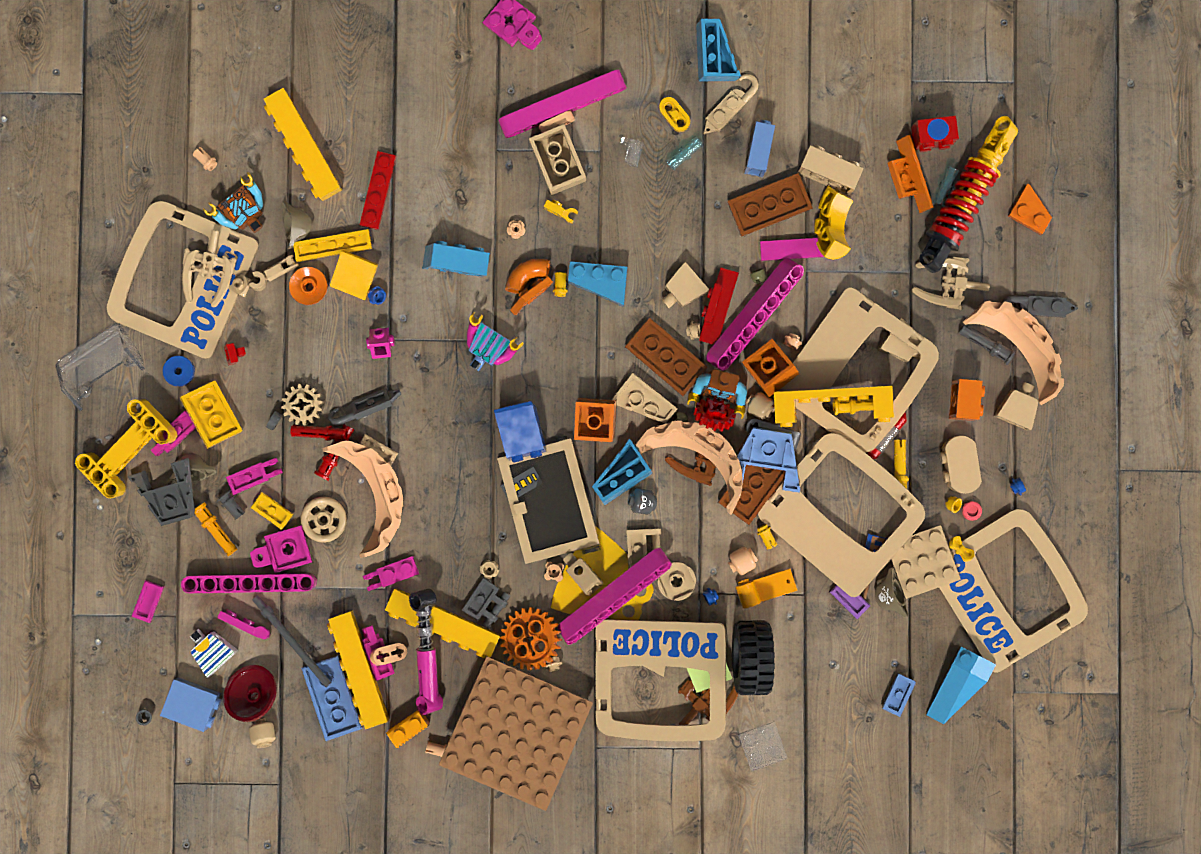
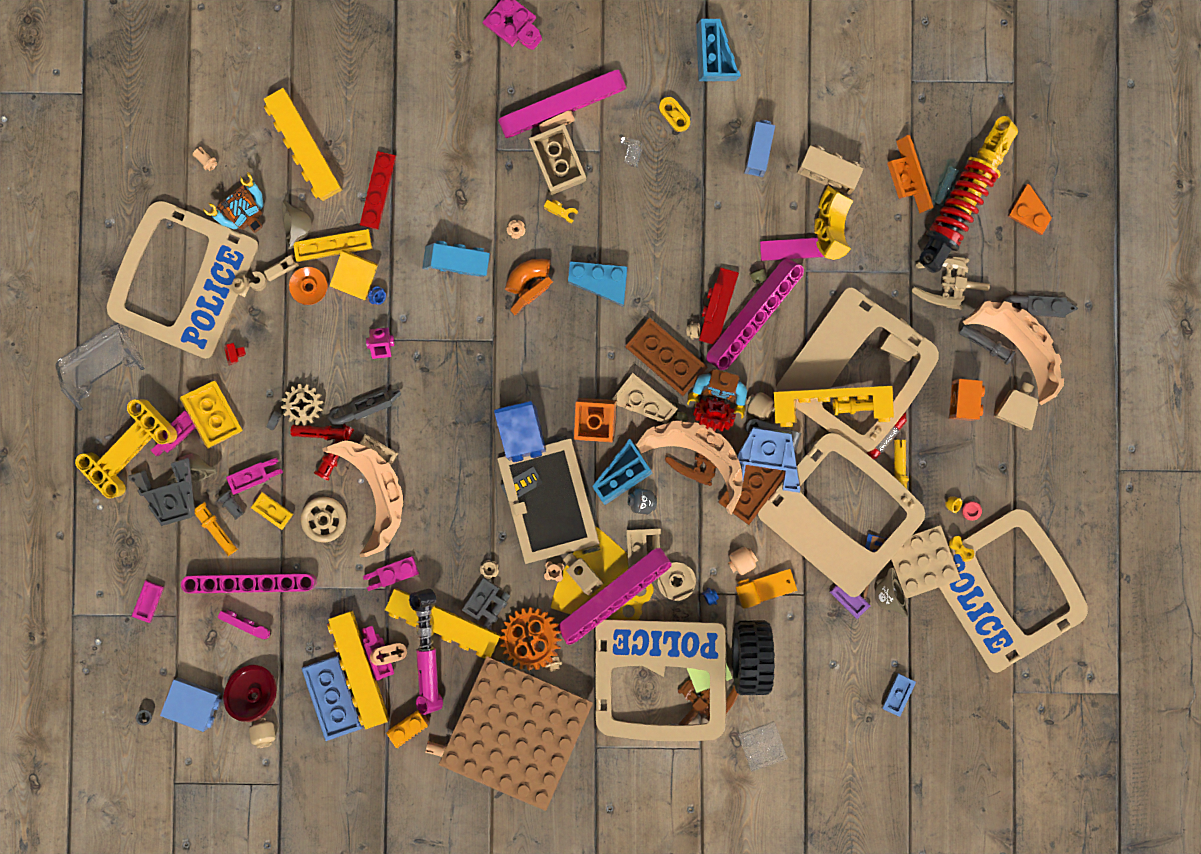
blue piece [163,356,195,387] -> none
tan bar [182,230,237,307] -> none
torso [190,629,238,678] -> none
dark pink plate [250,525,313,573] -> none
dark grey bar [252,595,332,688] -> none
torso [467,312,524,371] -> none
yellow pin [553,272,568,297] -> none
tan torso [662,262,709,309] -> none
clear light blue pin [666,137,703,170] -> none
tan plate [704,74,759,135] -> none
dark orange plate [727,173,813,237] -> none
orange brick [742,339,799,397] -> none
yellow pin [757,524,778,550] -> none
light nougat plate [783,333,802,349] -> none
red brick [911,116,959,152] -> none
dark azure wedge [926,647,996,724] -> none
tan brick [940,436,982,494] -> none
blue plate [1010,478,1026,496] -> none

